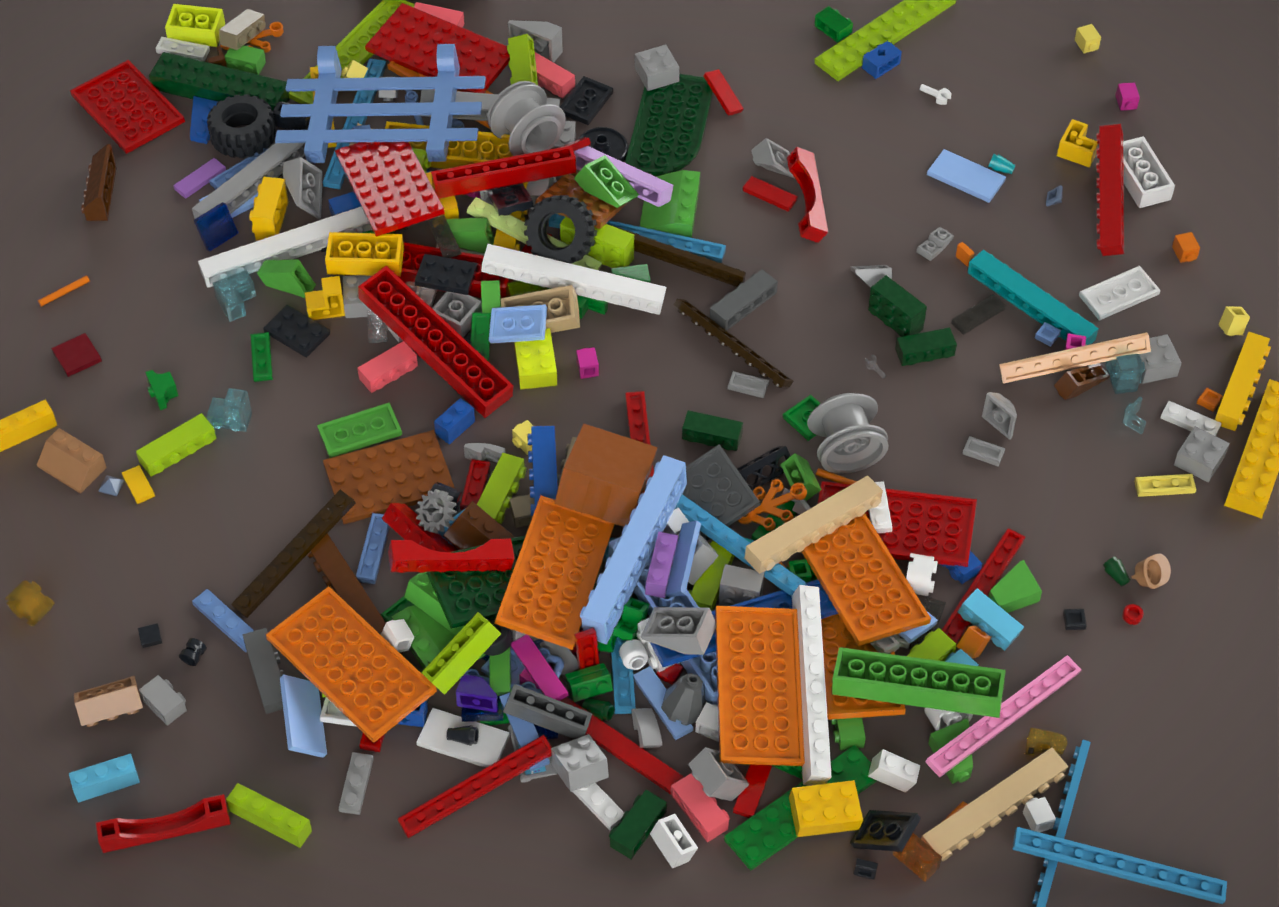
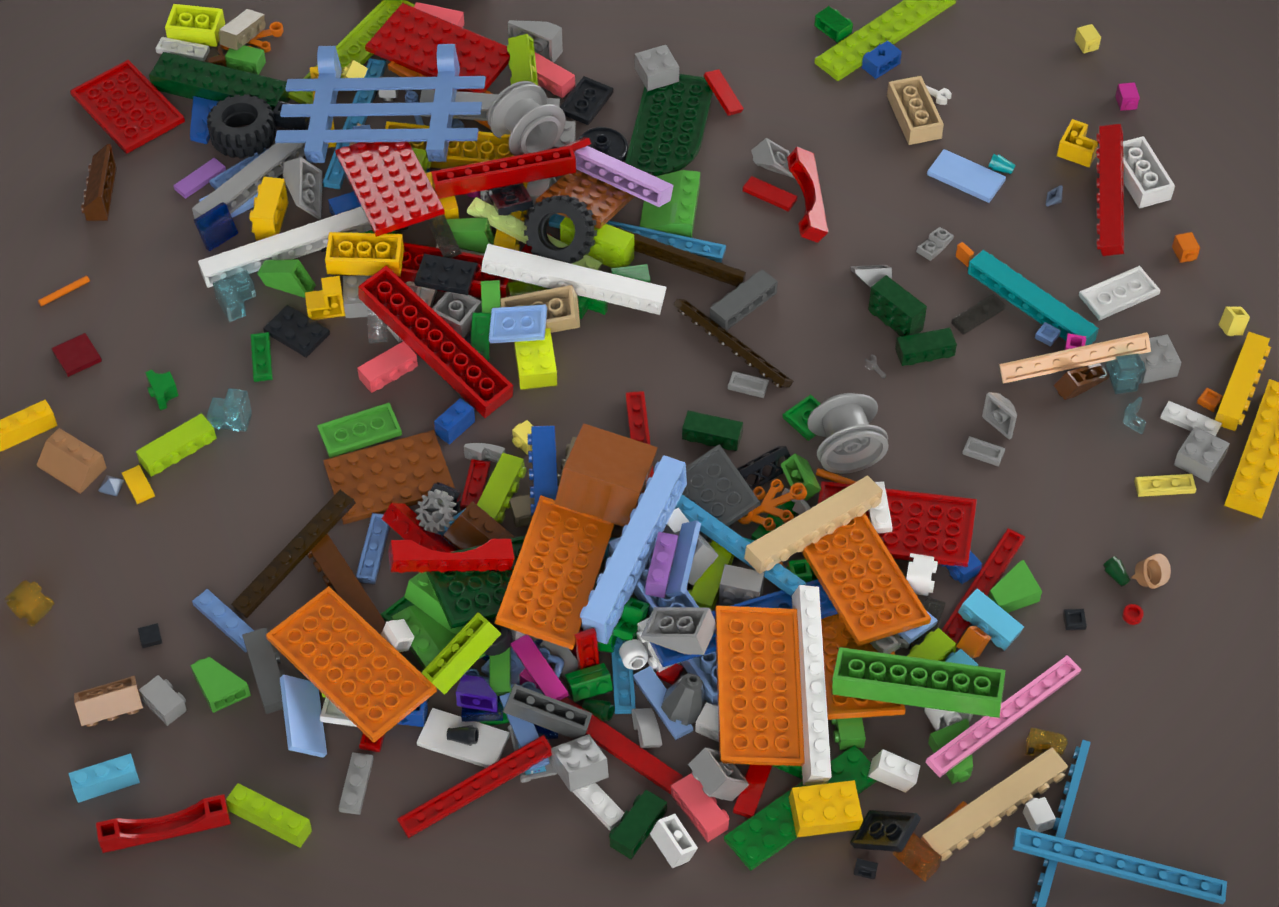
black wheel [179,638,207,666] -> none
bright green slope [574,155,639,208] -> none
dark pink brick [576,347,599,379] -> none
none -> bright green slope [190,657,251,713]
none -> tan brick [887,76,944,145]

